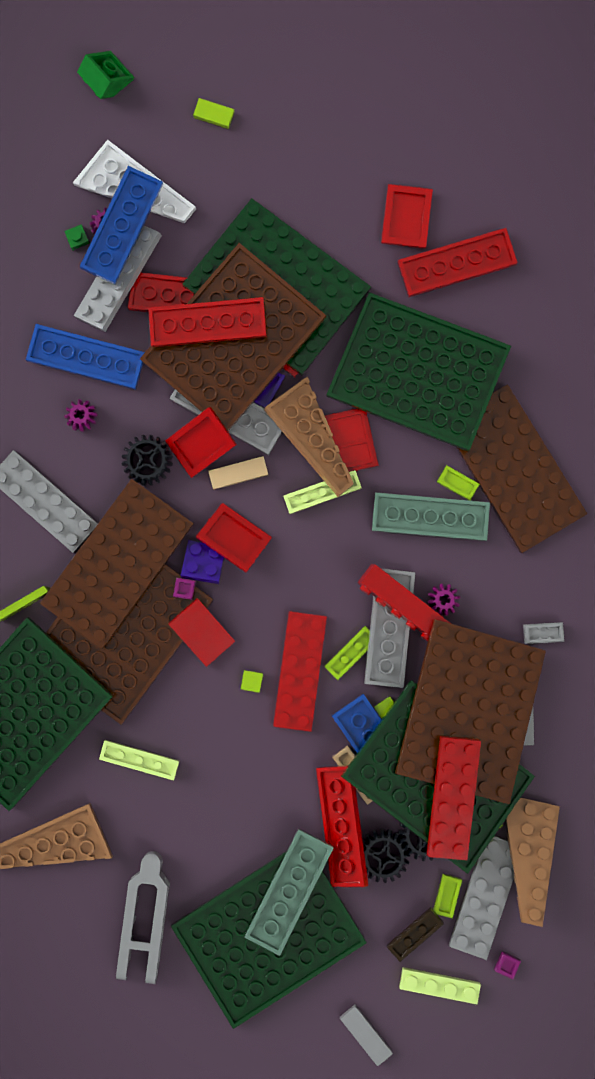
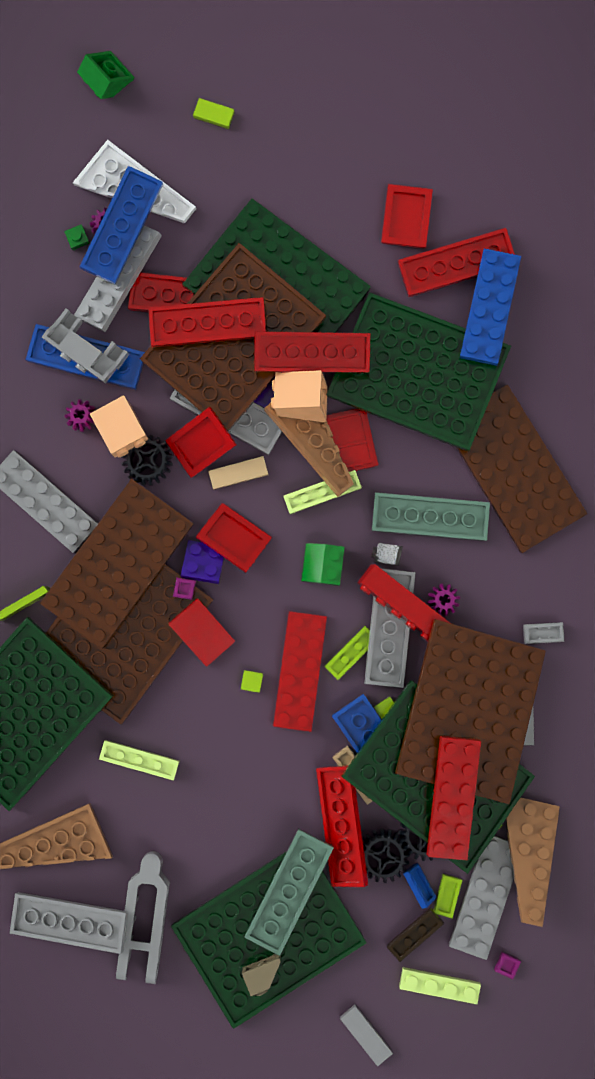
lime tile [437,465,480,501] -> none
none -> light grey plate [9,892,128,954]
none -> light grey bracket [42,308,129,384]
none -> light nougat slope [90,395,148,457]
none -> dark tan slope [242,954,281,996]
none -> red plate [254,331,371,372]
none -> light nougat slope [271,370,328,422]
none -> green slope [301,543,345,586]
none -> clear smoke slope [371,543,403,567]
none -> blue tile [403,863,437,909]
none -> blue plate [460,248,521,366]

